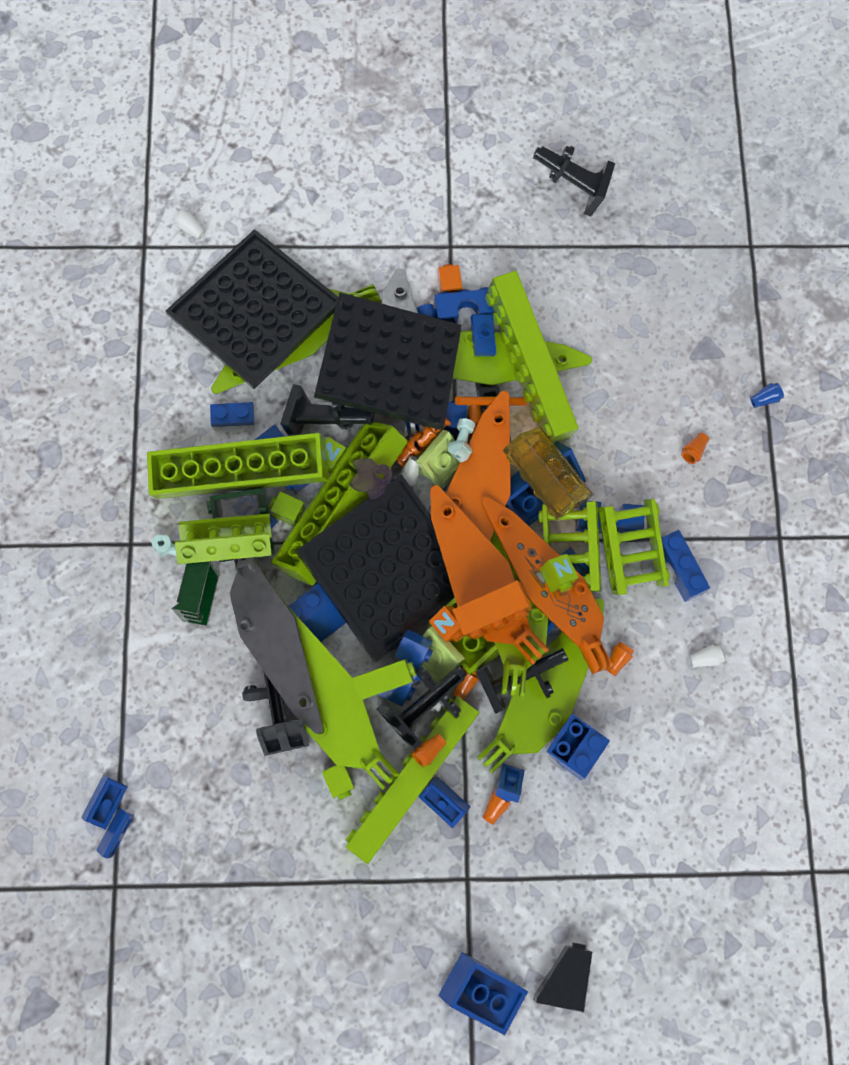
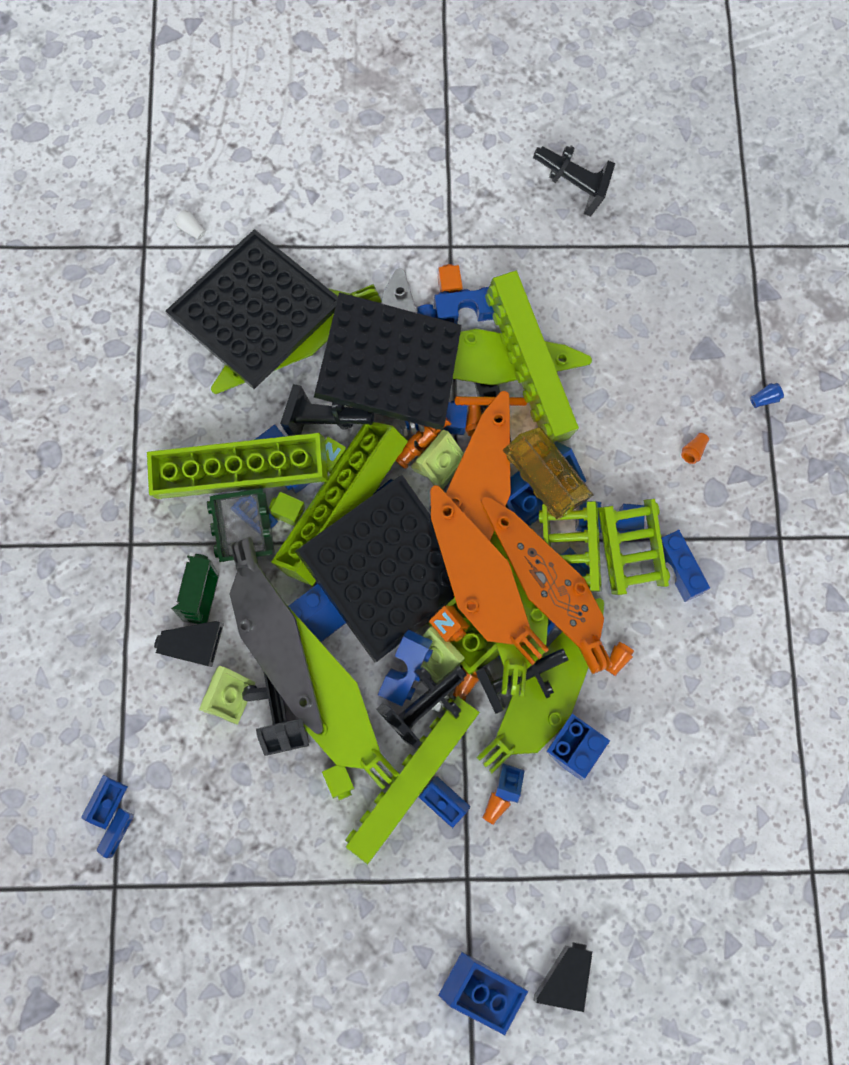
light aqua leg [152,534,176,556] -> none
lime fence [175,513,272,564] -> none
blue plate [210,402,255,427] -> none
plate [350,458,392,500] -> none
lime slope [351,659,416,701] -> none
white cone [397,456,420,489] -> none
orange cone [411,734,446,767] -> none
light aqua leg [447,418,475,462] -> none
orange brick [452,580,533,640] -> none
blue plate [470,314,496,357] -> none
lime brick [540,554,579,593] -> none
white cone [689,644,724,668] -> none
none -> black slope [154,621,224,667]
none -> yellowish green bracket [199,666,256,725]

